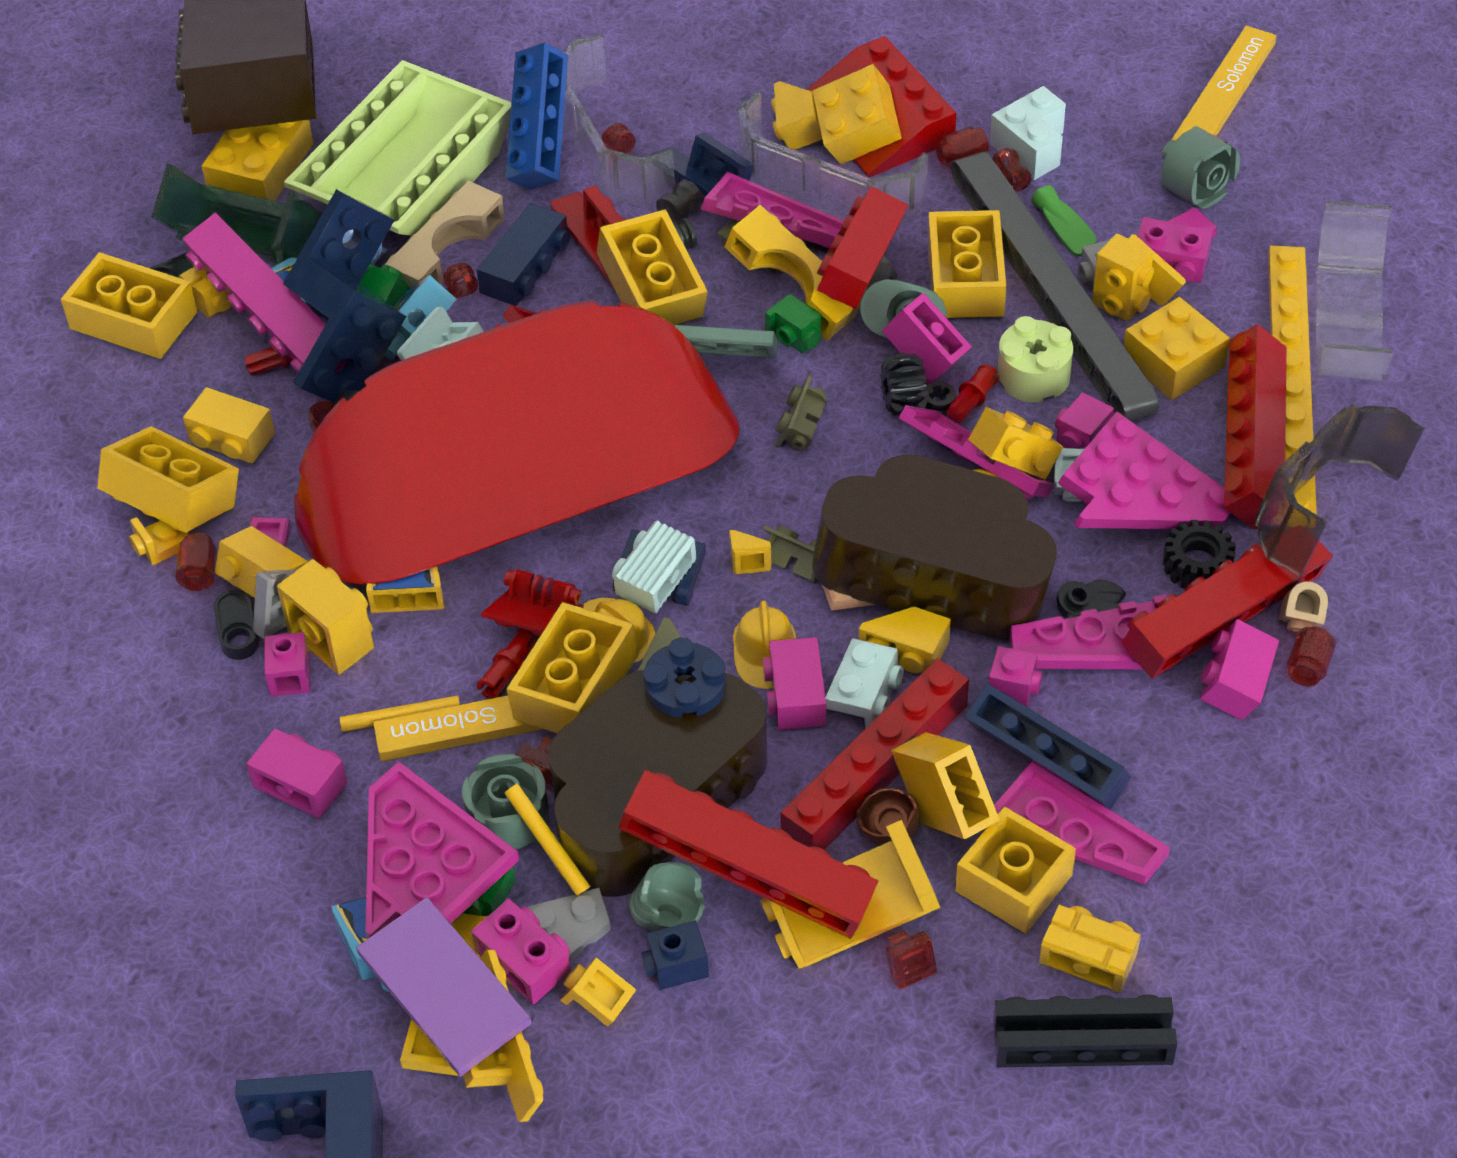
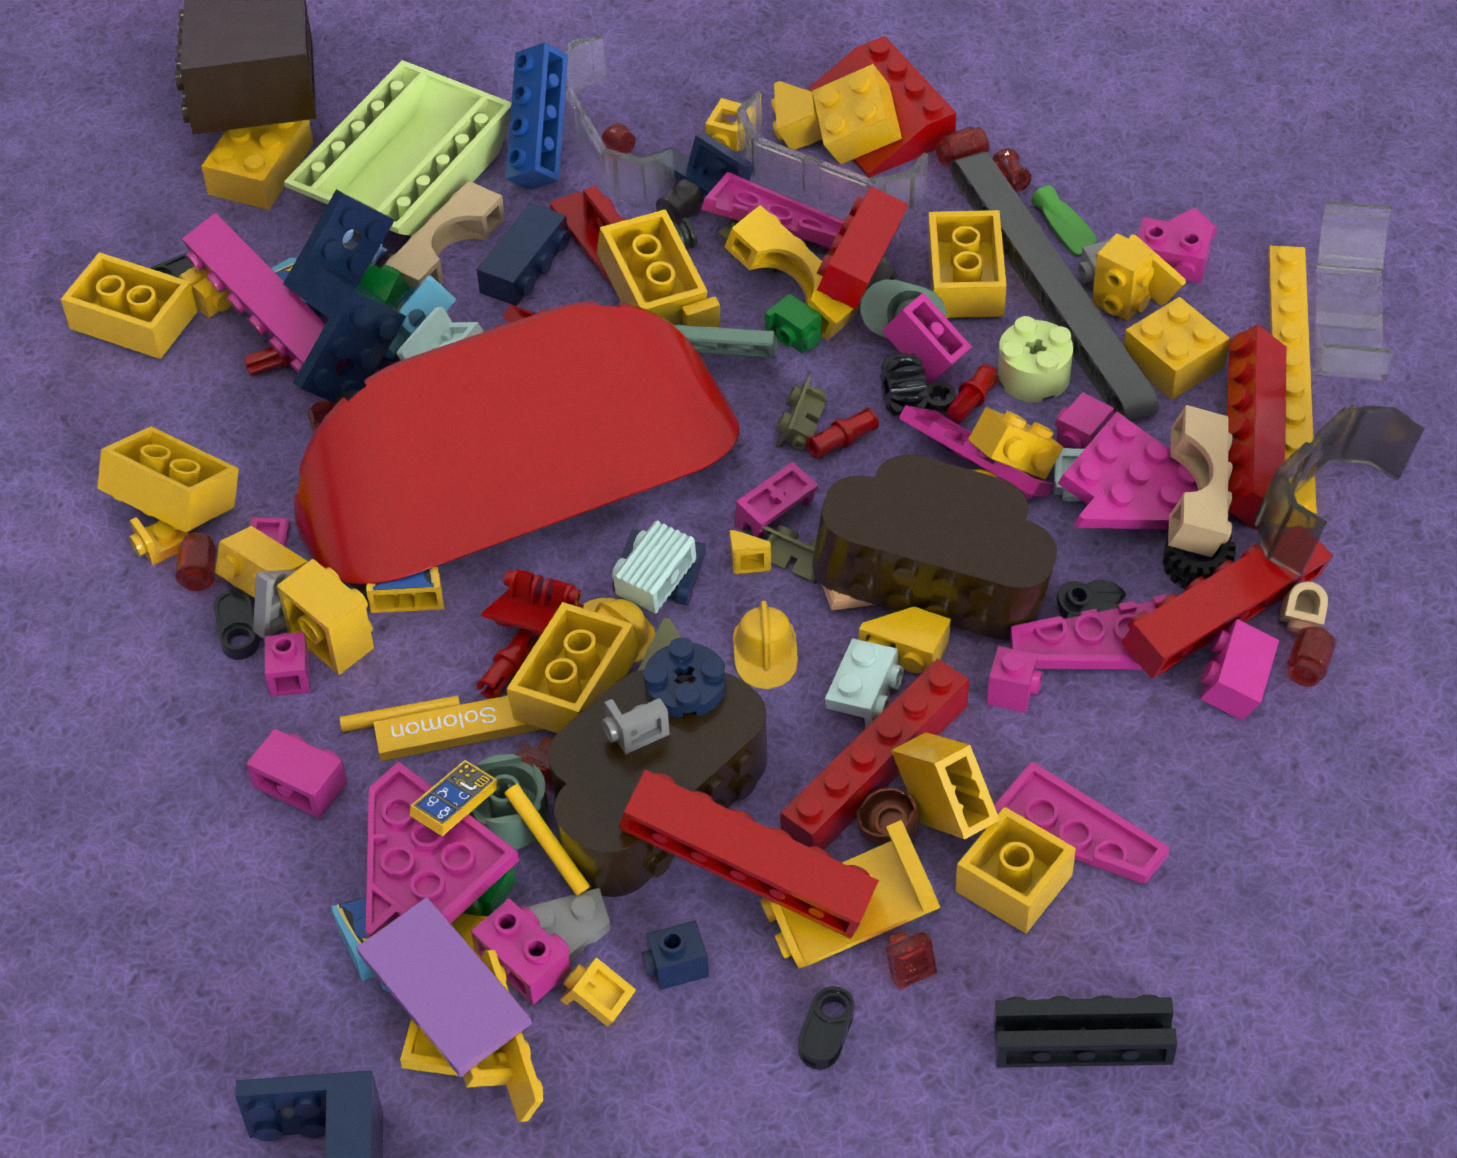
windscreen [151,164,322,264] -> none
yellow brick [183,387,275,464] -> none
clear red bush [443,263,478,298] -> none
sand green hair [629,862,705,931] -> none
dark pink brick [763,637,826,730] -> none
dark blue brick [965,683,1131,810] -> none
light aqua brick [990,86,1066,180] -> none
yellow brick [1039,905,1141,993] -> none
sand green brick [1160,126,1240,209] -> none
yellow tile [1171,25,1277,141] -> none
none -> tile [410,760,497,836]
none -> light grey bracket [601,698,670,755]
none -> yellow tile [682,296,720,328]
none -> yellow brick [705,98,753,152]
none -> dark pink hinge [734,462,818,538]
none -> black piece [798,986,854,1070]
none -> red pin [806,407,879,459]
none -> tan arch [1168,405,1232,557]

